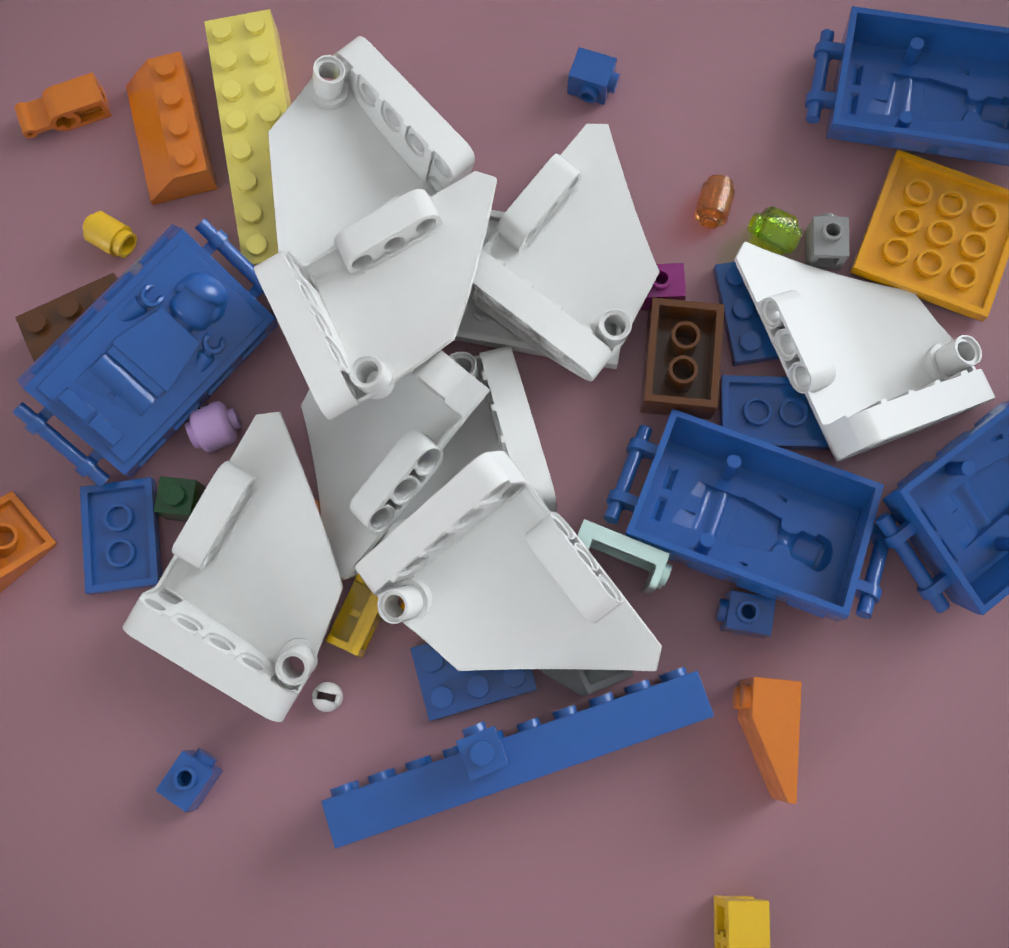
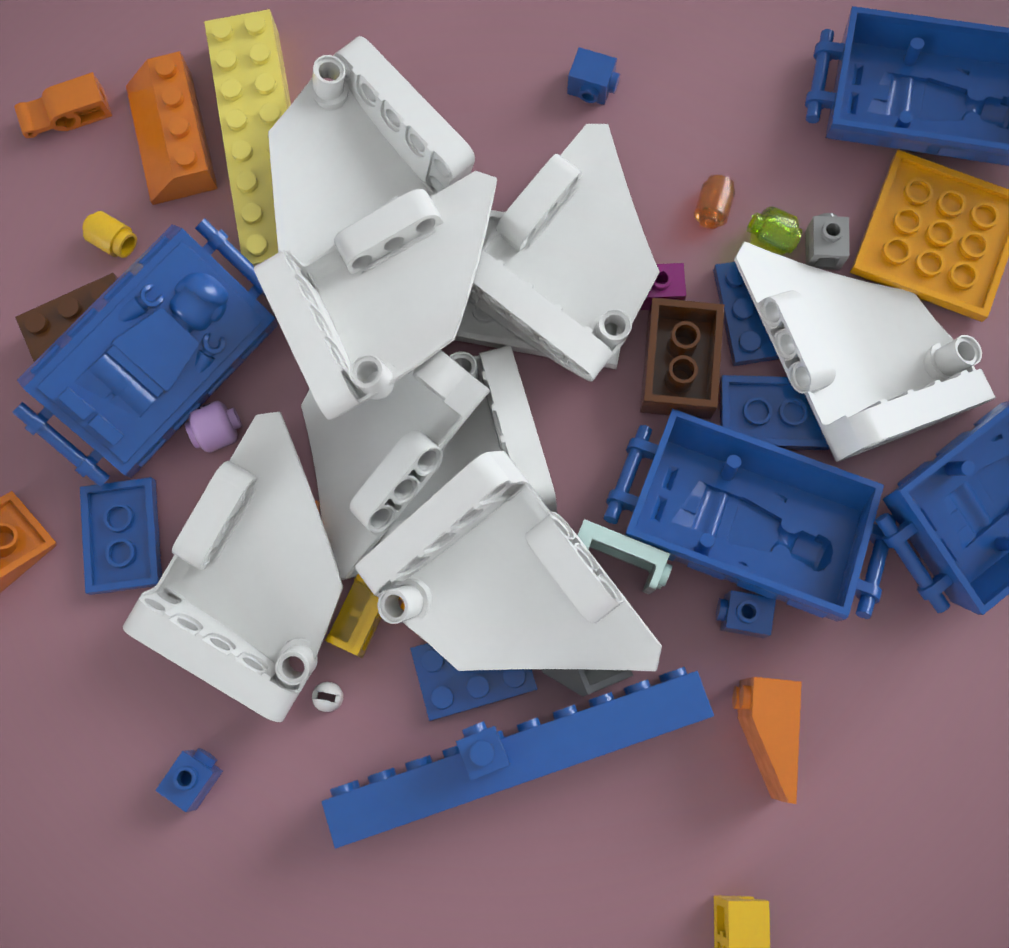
dark green brick [154,476,206,522] -> none

